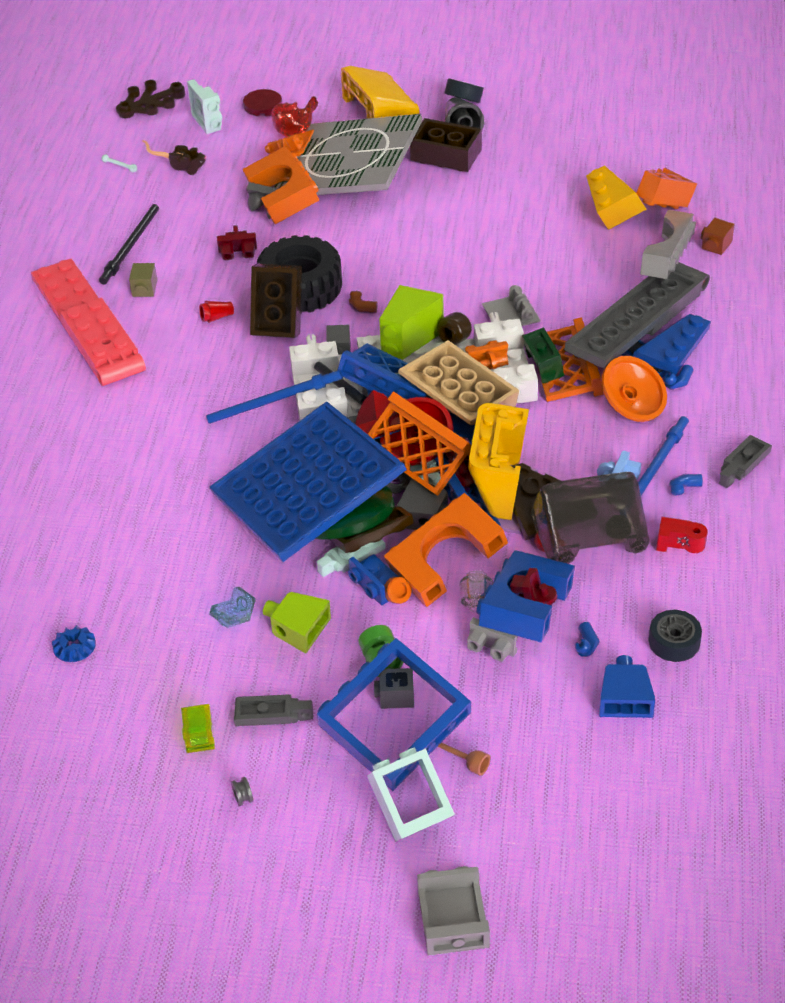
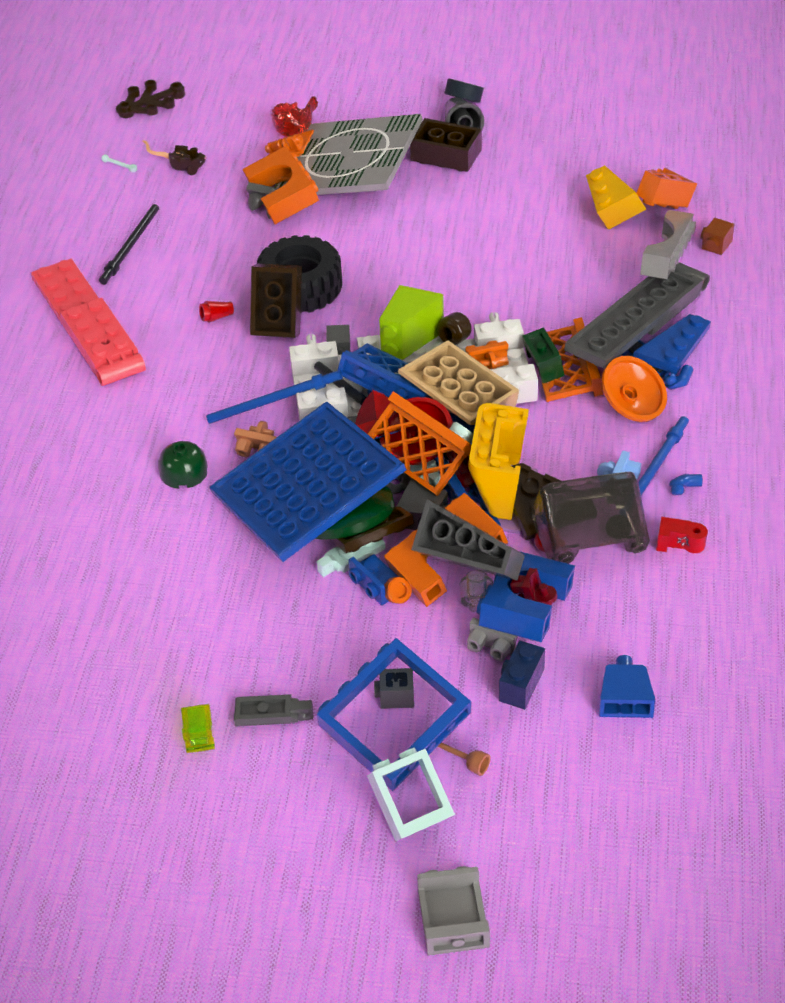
blue gear [52,625,96,662] -> none
olive brick [129,263,157,297] -> none
light aqua plate [187,79,222,134] -> none
clear light blue bracket [209,586,256,628] -> none
dark red hips [217,225,257,260] -> none
dark grey bush [231,777,253,806] -> none
dark red tile [243,89,282,116] -> none
lime torso [263,592,331,653] -> none
yellow windscreen [341,66,420,119] -> none
dark orange arm [349,291,378,313] -> none
bright green wheel [358,625,404,677] -> none
light grey hinge [482,285,540,326] -> none
blue arm [575,622,600,657] -> none
black wheel [648,609,702,662] -> none
dark grey hinge [719,435,772,488] -> none
none -> dark green cylinder [158,441,208,489]
none -> nougat hips [234,421,277,457]
none -> dark grey wedge [411,499,525,581]
none -> light aqua tile [449,422,473,443]
none -> dark blue brick [499,640,545,710]

